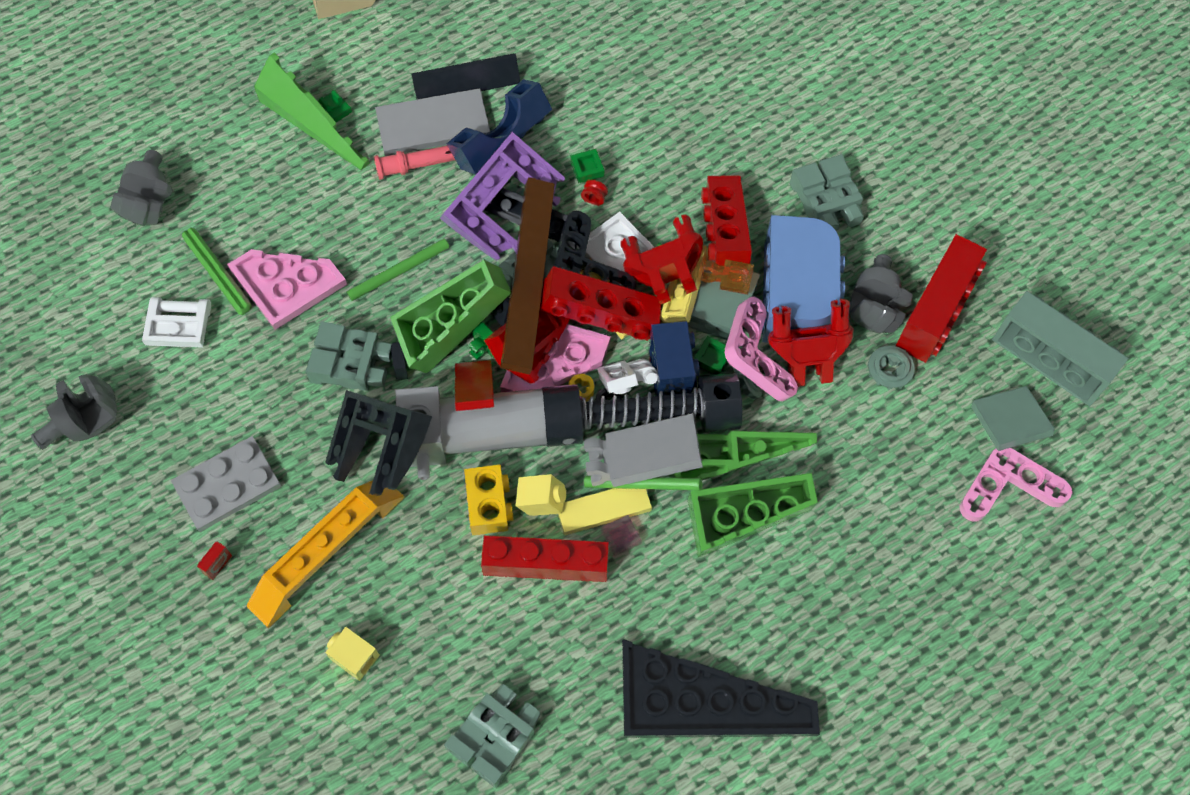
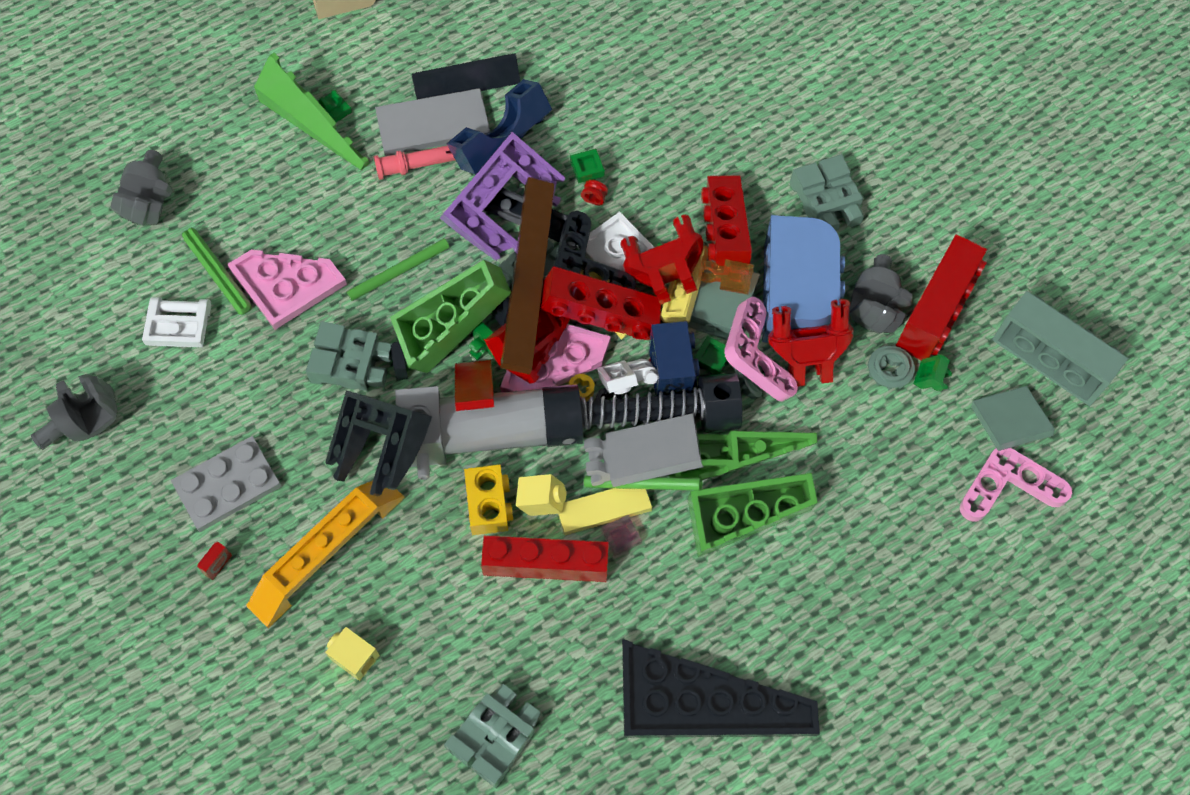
none -> green tile [913,354,952,391]

